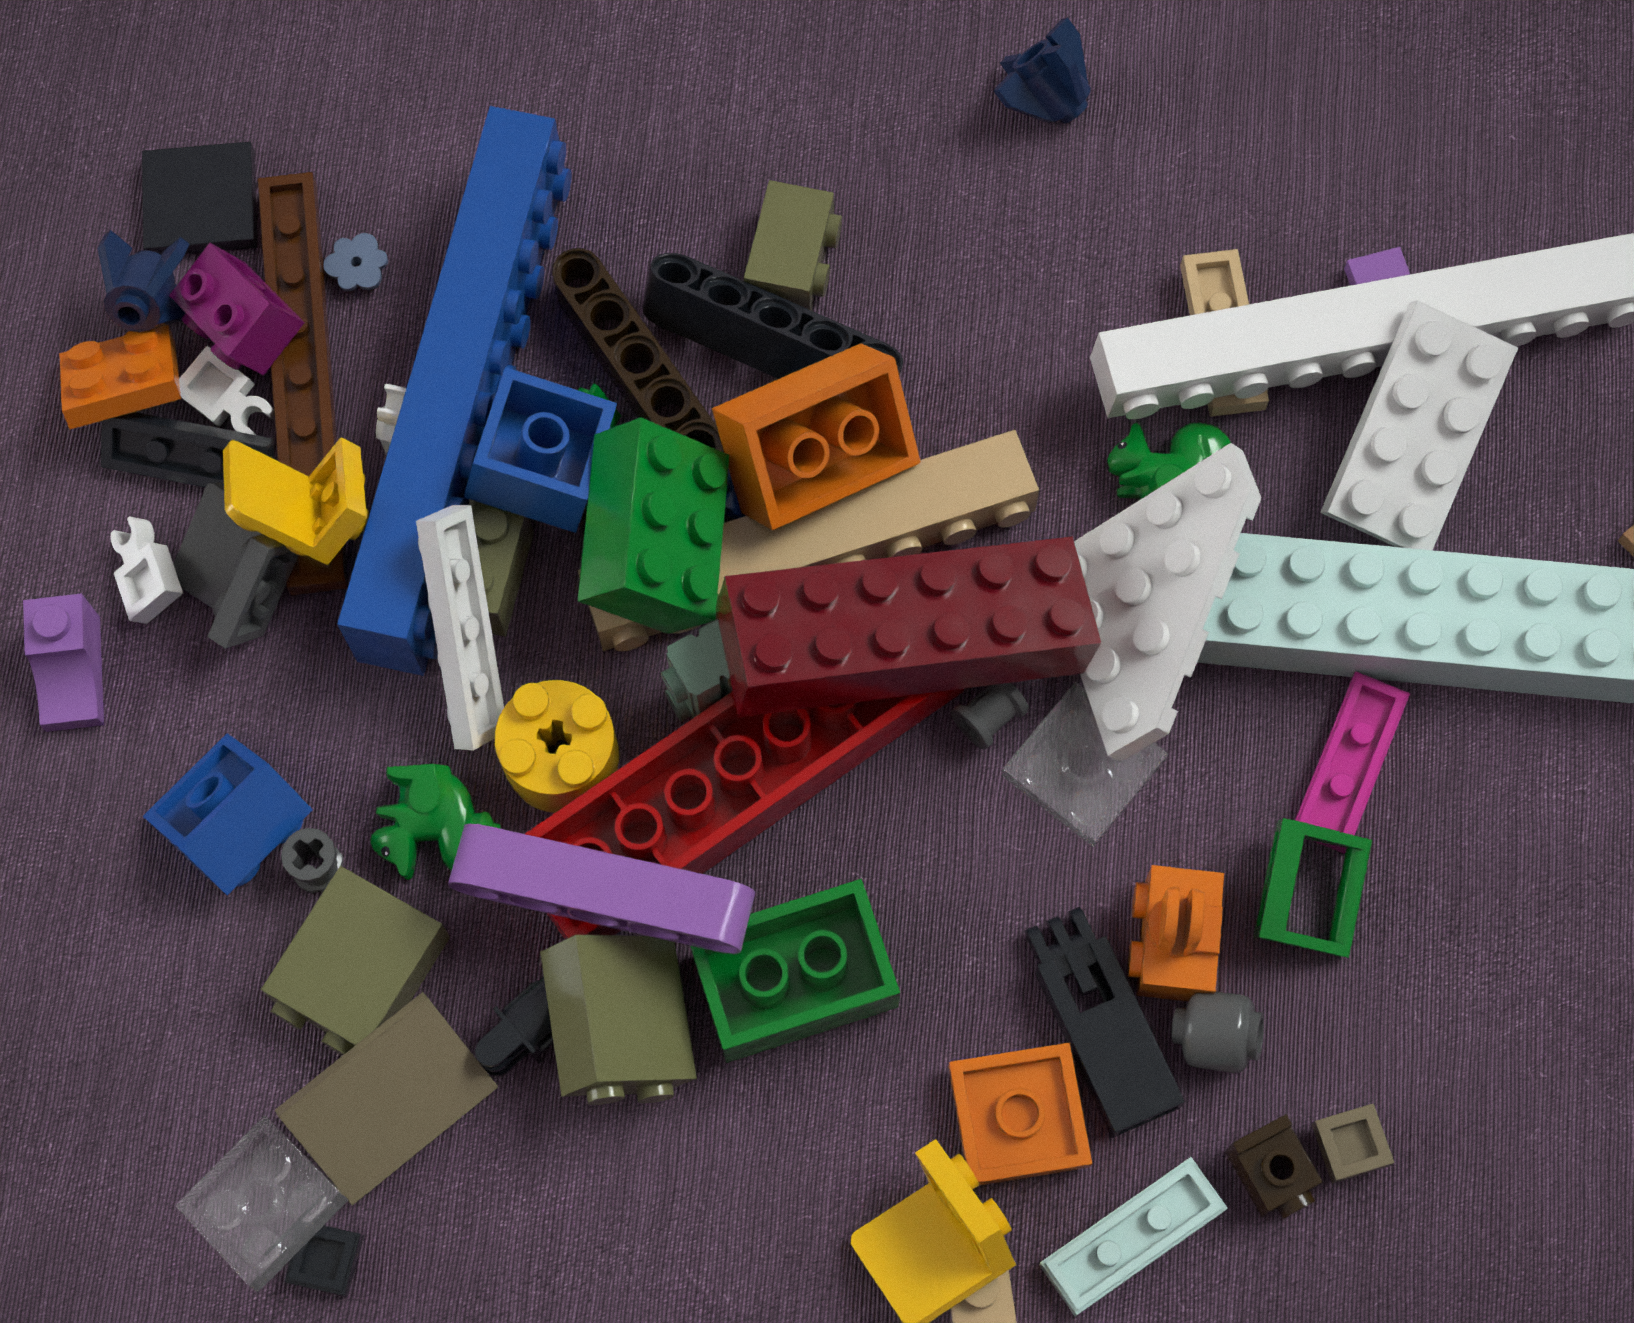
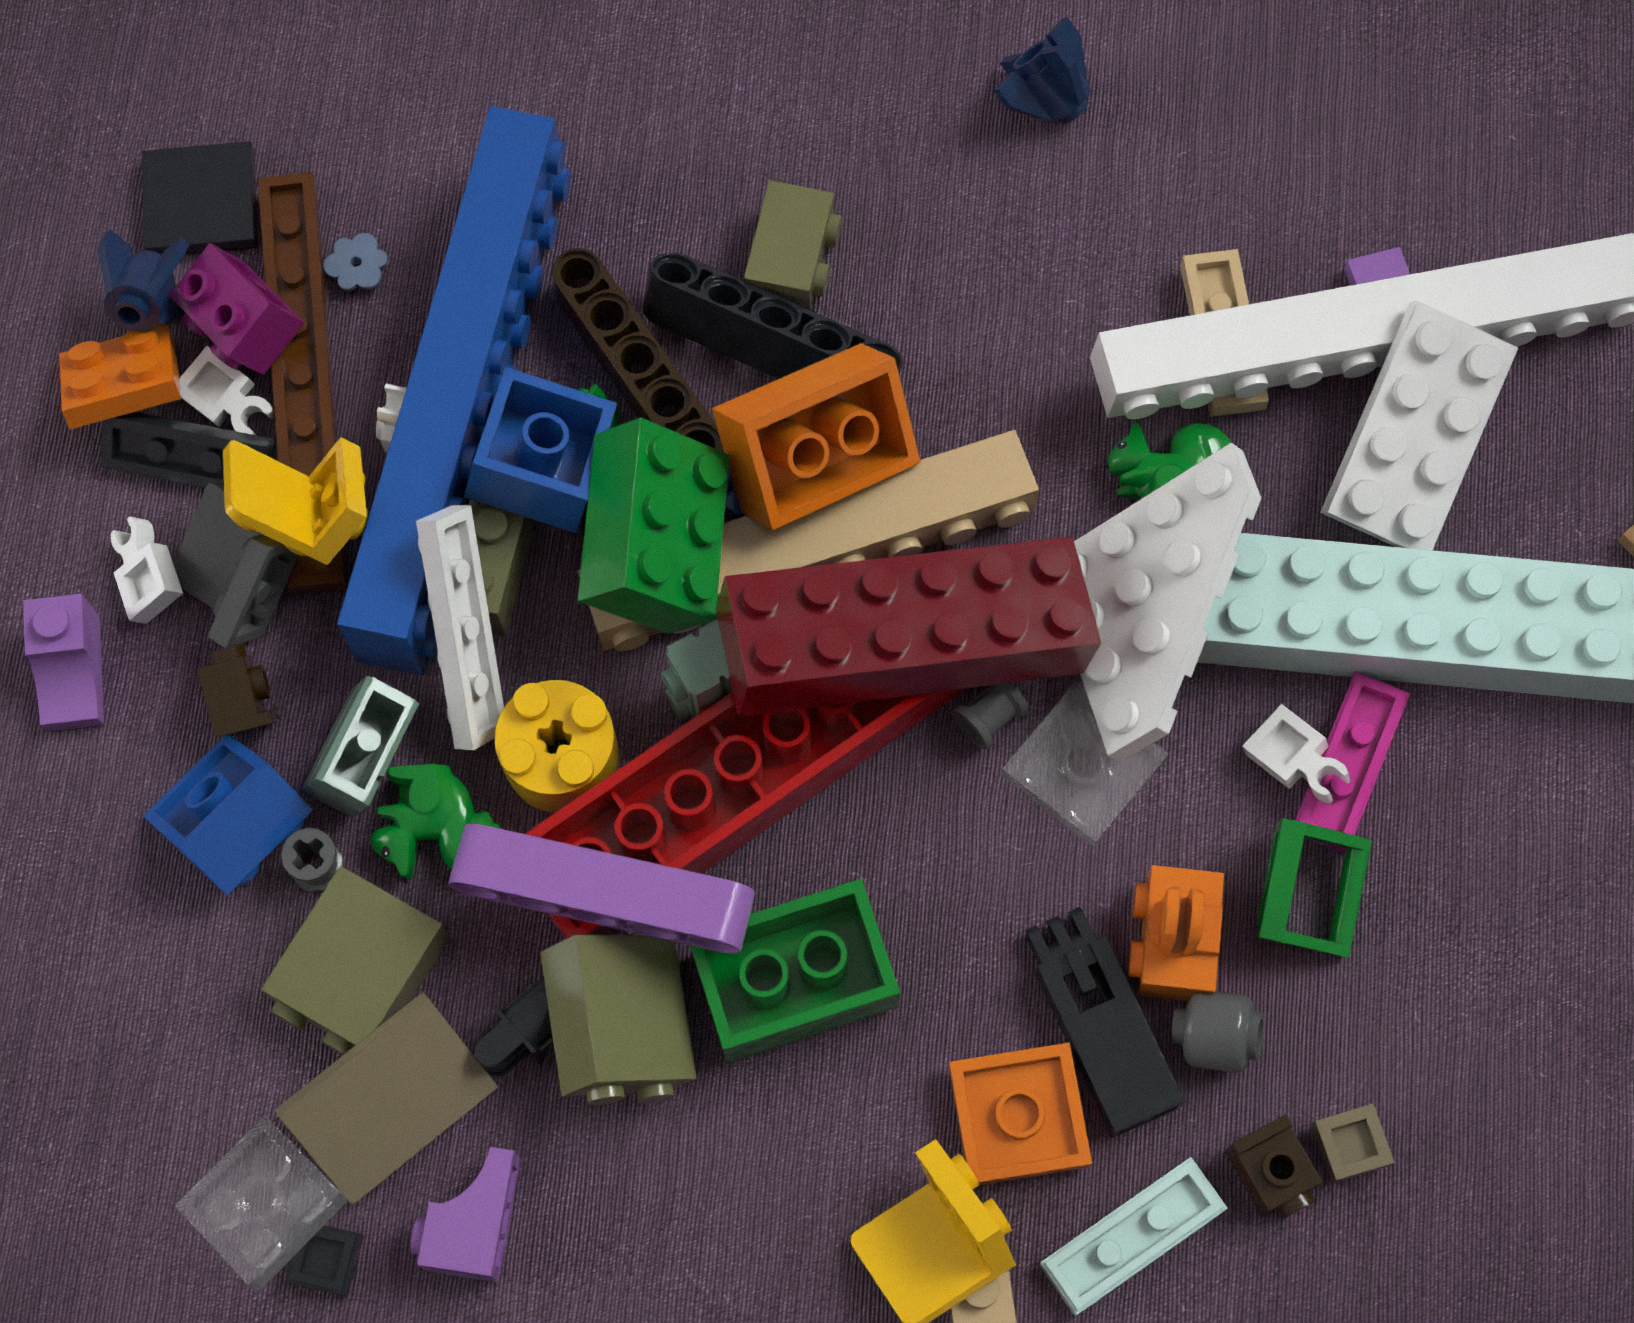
none -> dark brown brick [197,644,280,737]
none -> sand green brick [301,676,419,817]
none -> medium lavender arch [411,1147,521,1282]
none -> white plate [1242,704,1351,803]

